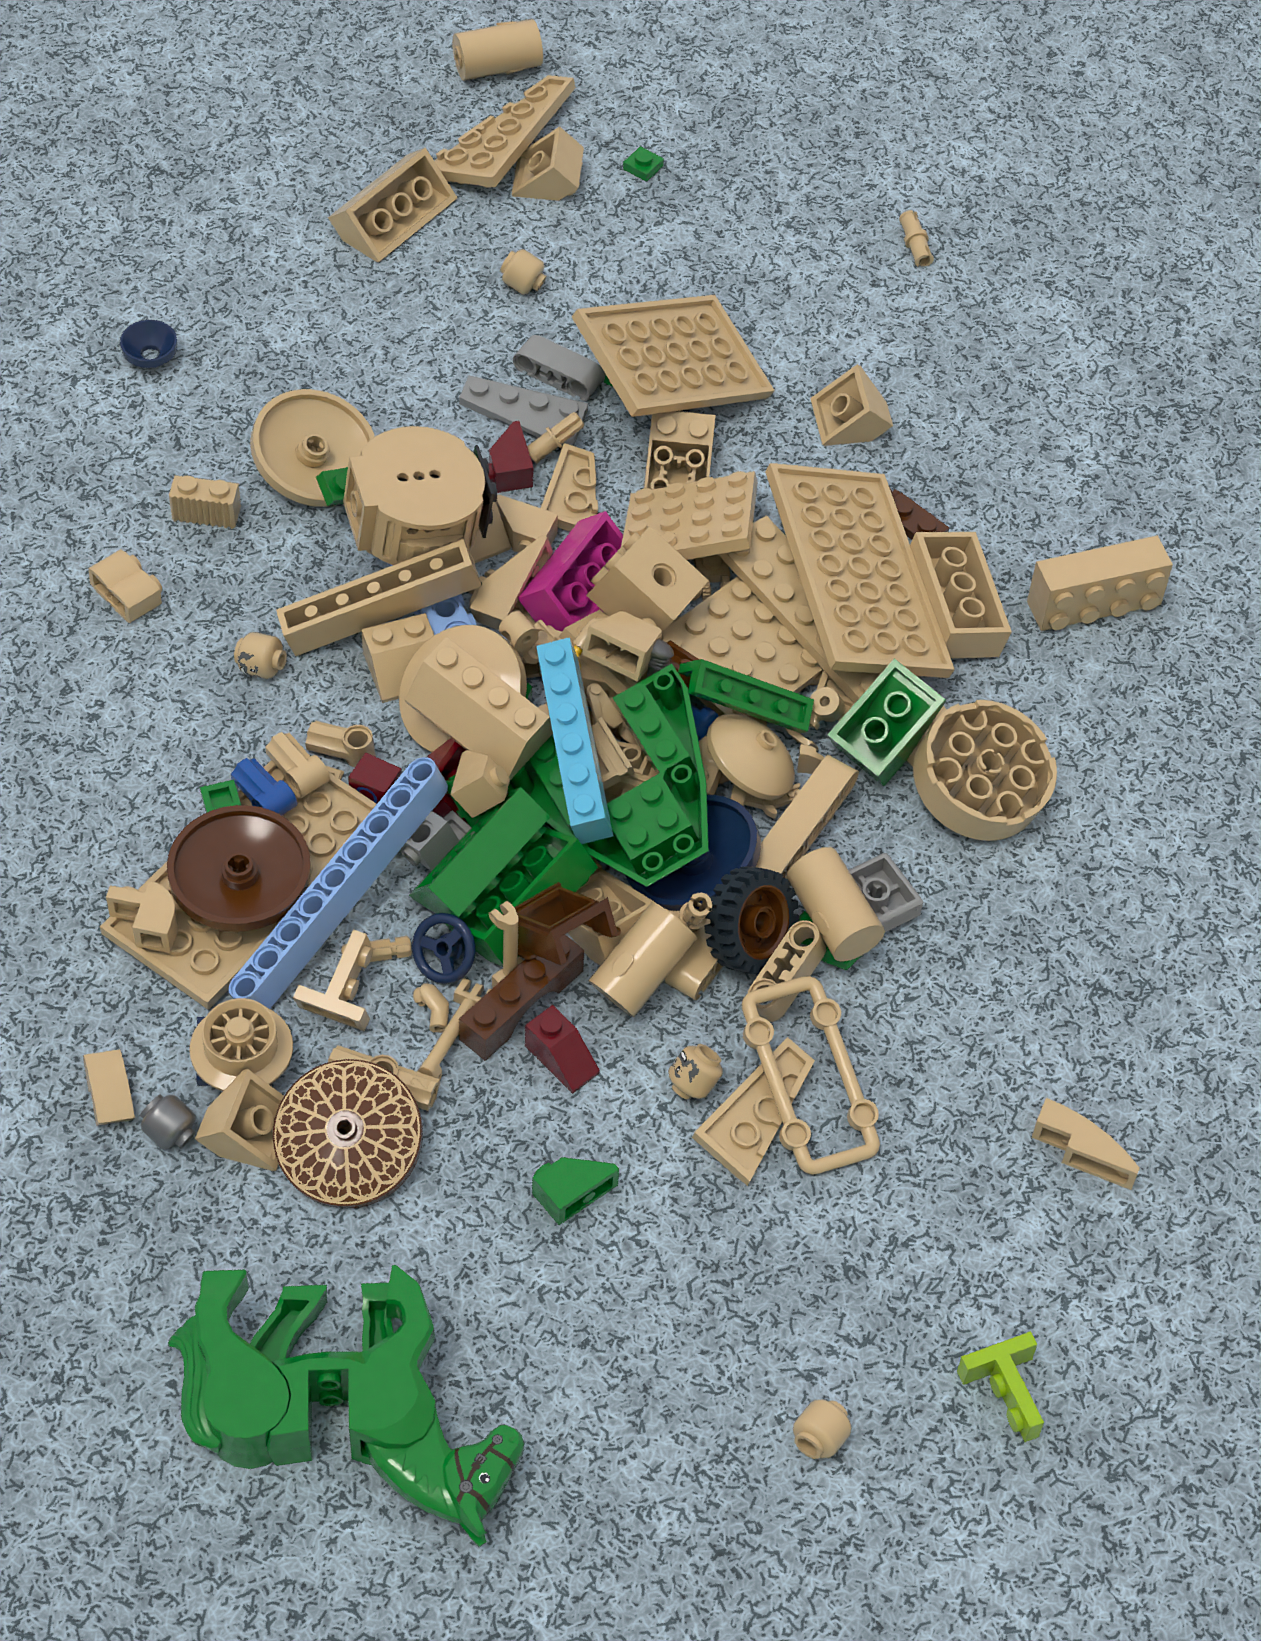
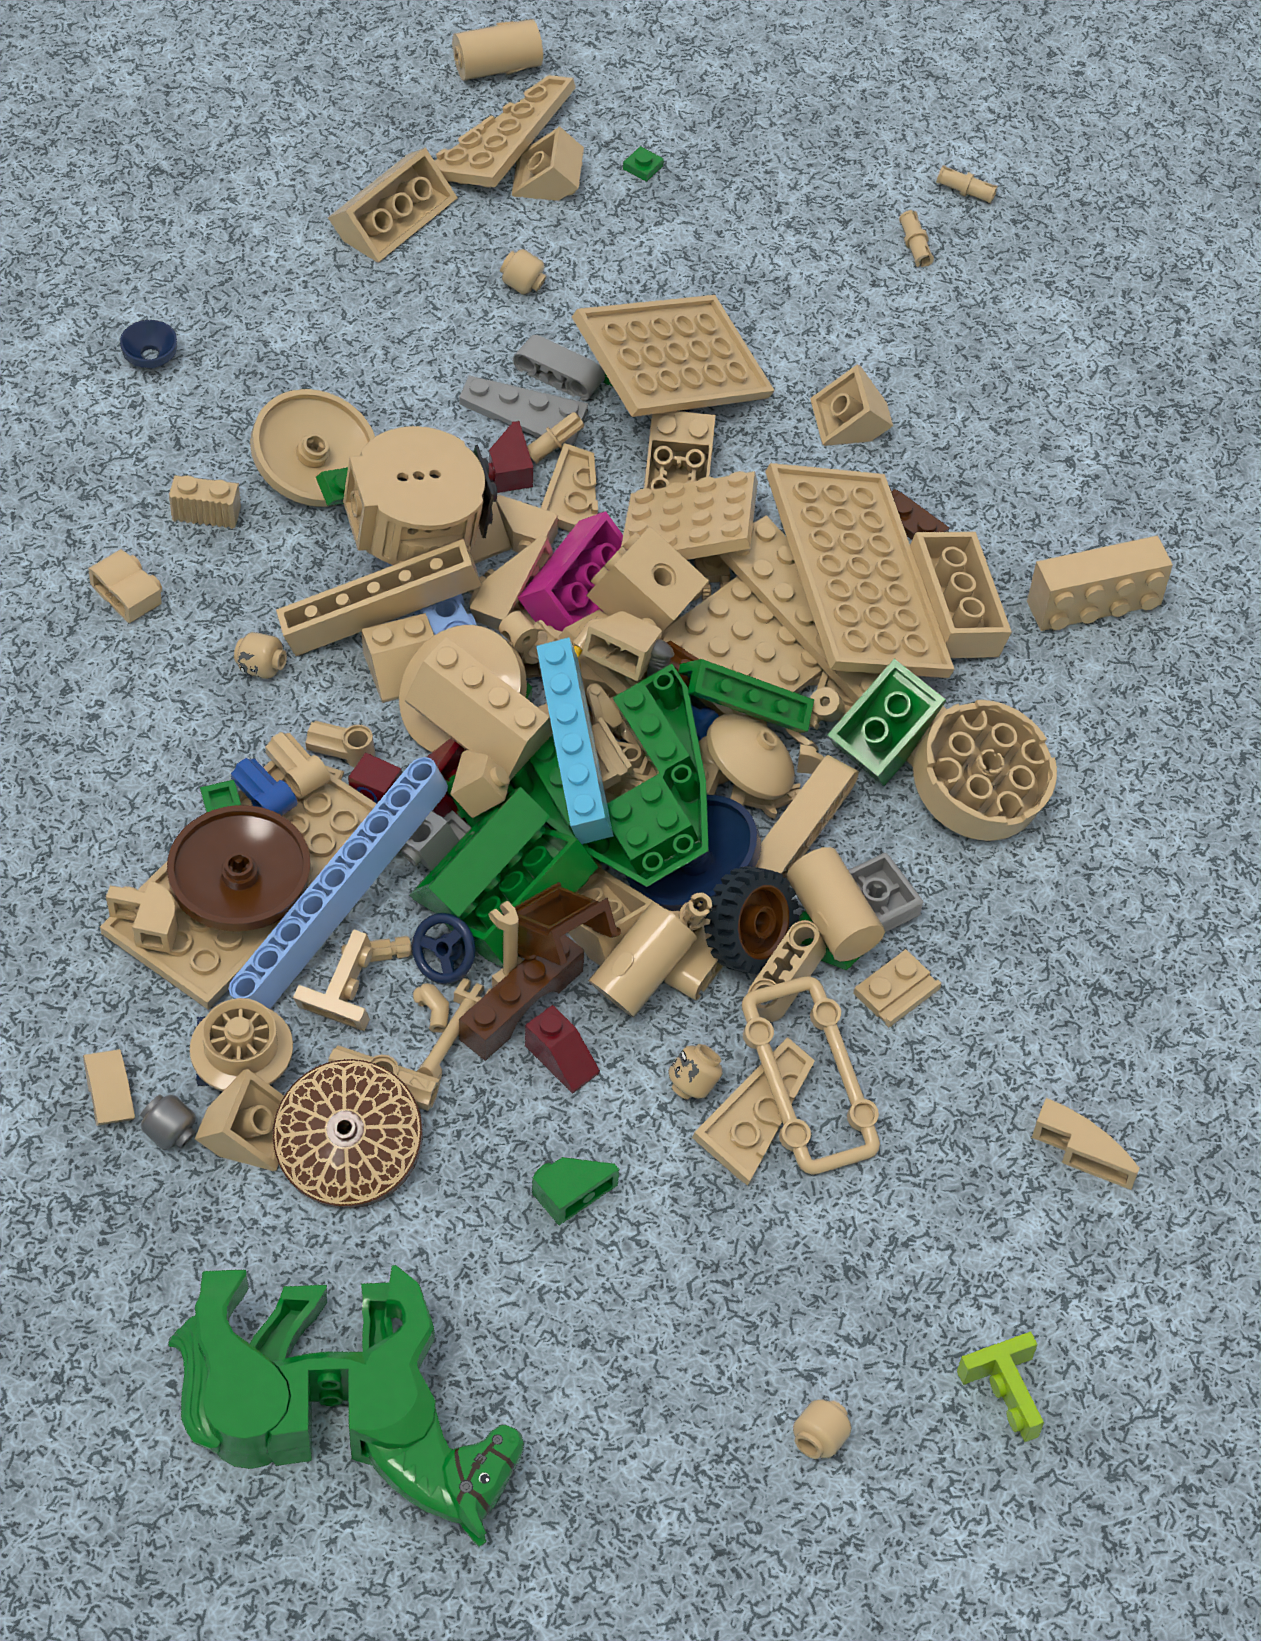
none -> tan plate [853,949,941,1028]
none -> tan pin [936,165,998,204]

